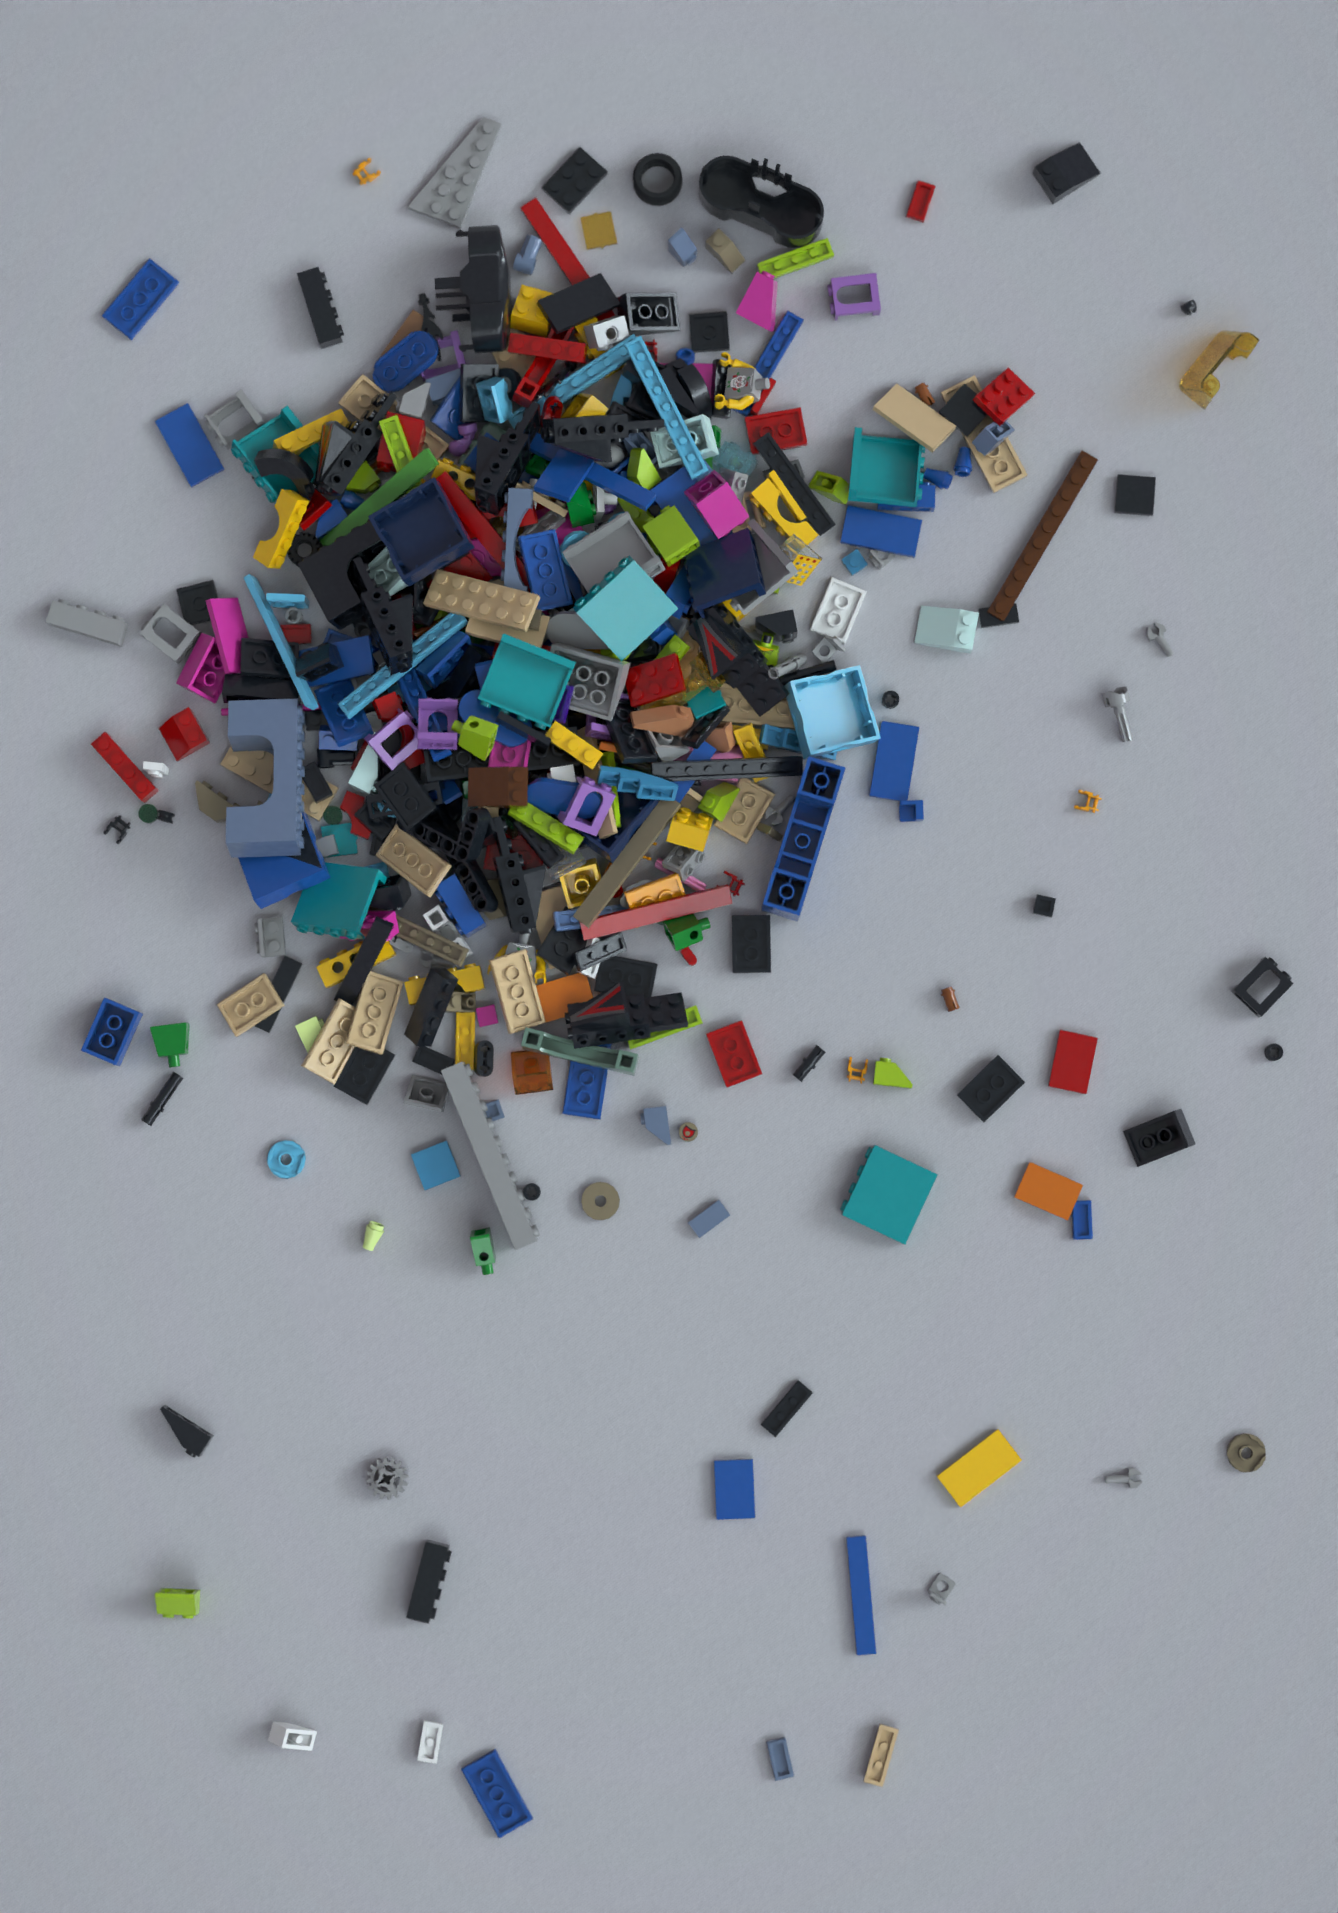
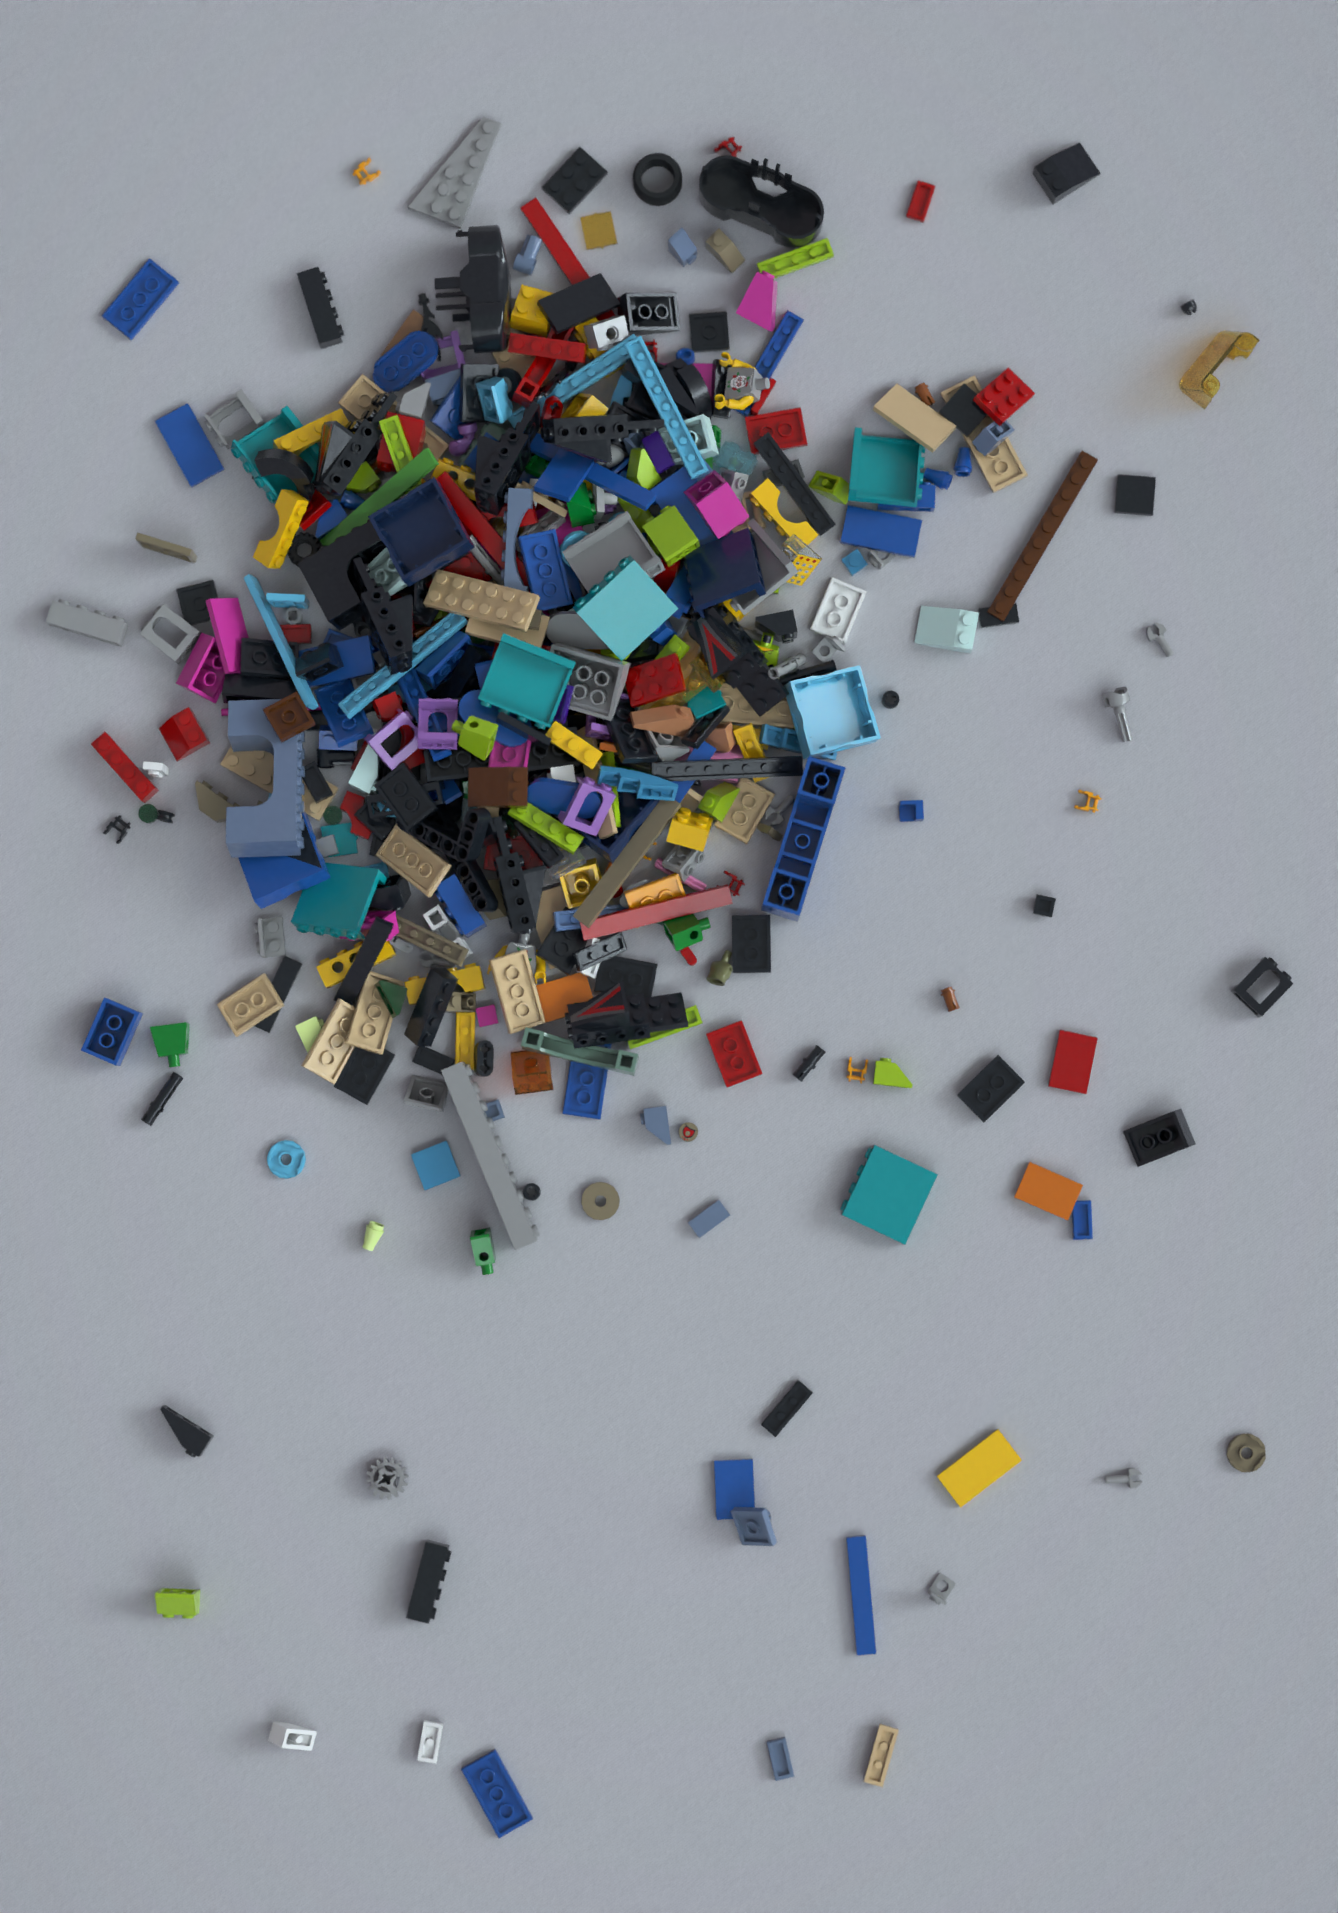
yellow tile [766,470,806,522] -> none
medium lavender panel [827,273,881,320] -> none
blue tile [869,721,920,801] -> none
black bush [1264,1044,1283,1061] -> none
none -> dark tan tile [135,532,198,563]
none -> reddish brown plate [263,692,316,743]
none -> dark green slope [375,980,408,1019]
none -> light grey pin [469,535,504,585]
none -> dark purple tile [642,431,676,474]
none -> olive piece [706,950,733,986]
none -> red piece [714,137,742,157]
none -> sand blue tile [731,1507,777,1546]

